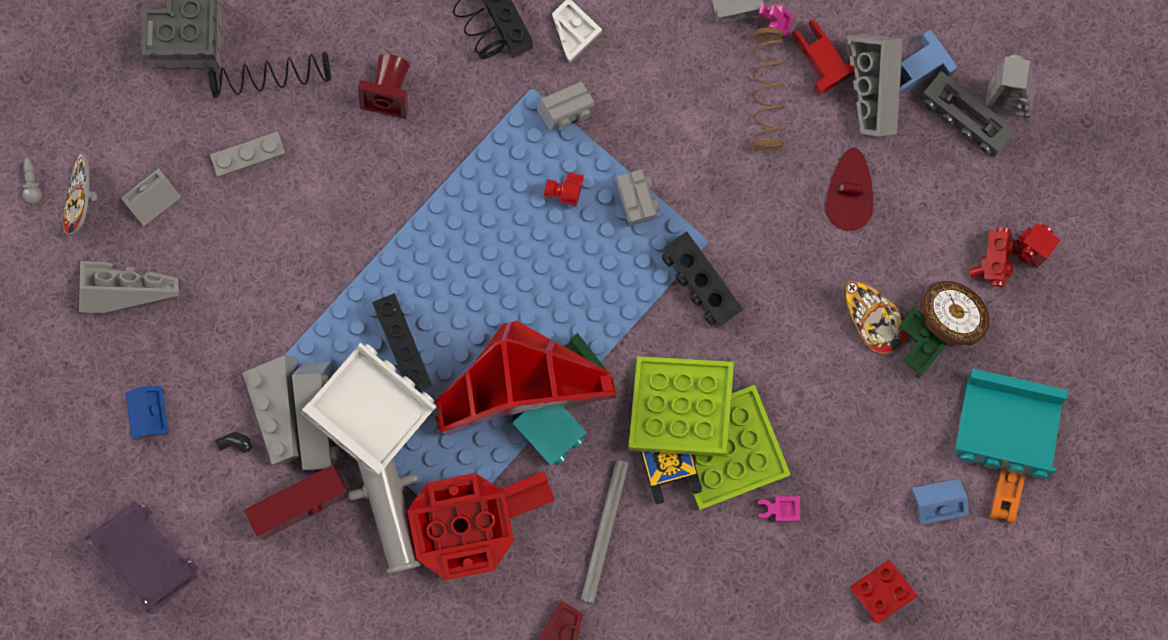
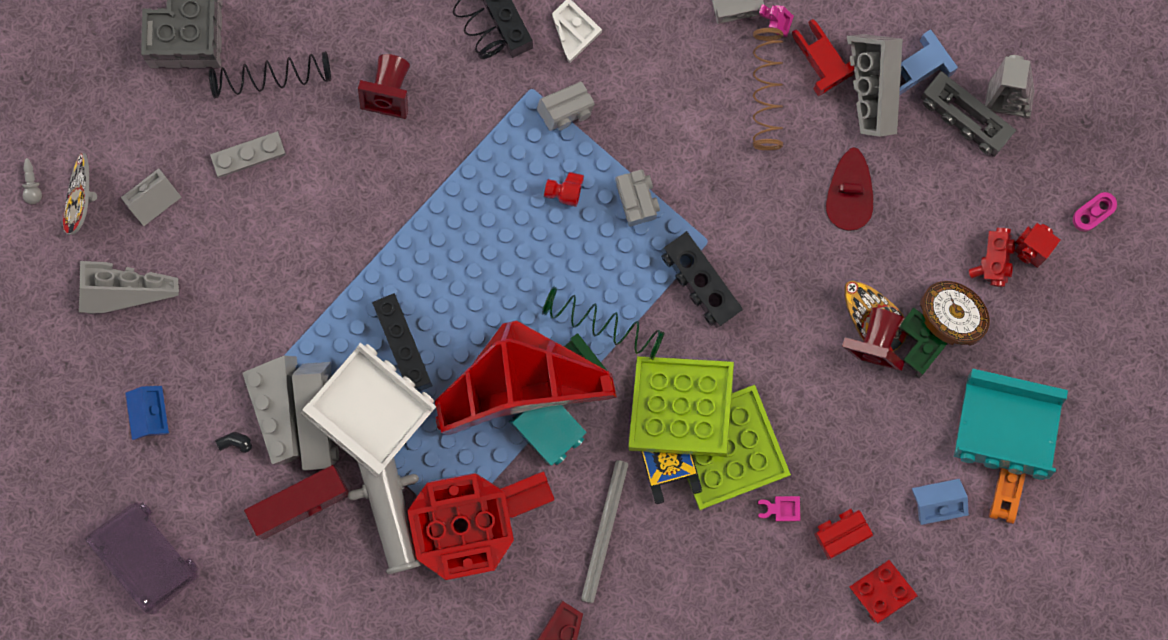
none -> dark green piece [542,286,665,360]
none -> red brick [815,508,874,560]
none -> dark red plant [842,307,905,371]
none -> dark pink plate [1073,192,1117,232]

